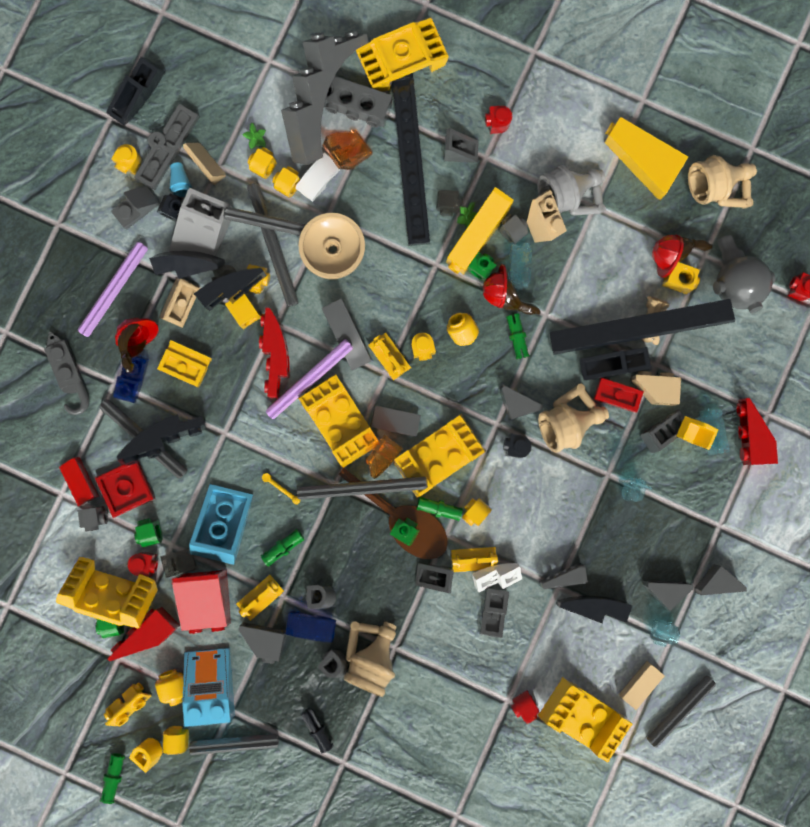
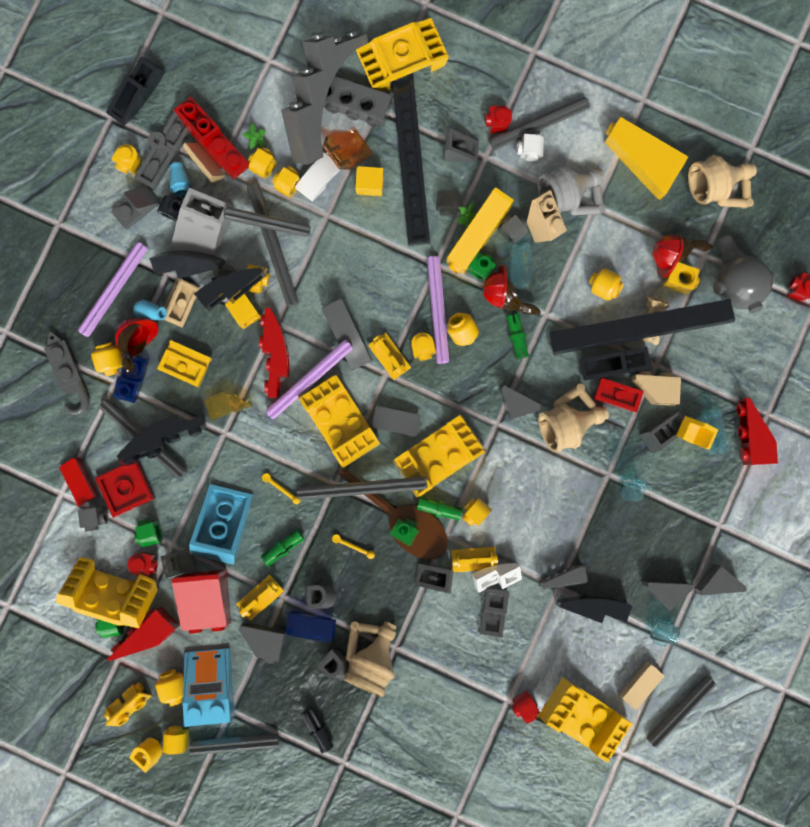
green pin [99,753,125,804] -> none
tan dish [298,213,365,279] -> none
clear orange slope [366,434,403,479] -> none
black plate [503,434,531,458] -> none
none -> yellow head [91,342,122,376]
none -> medium azure cone [133,299,167,320]
none -> red slope [174,97,249,180]
none -> clear yellow slope [204,392,253,420]
none -> yellow hinge [332,534,375,559]
none -> yellow panel [355,166,384,196]
none -> lavender axle [427,256,449,364]
none -> dark grey axle [489,97,590,150]
none -> white plate [516,134,544,162]
none -> yellow head [589,268,624,301]

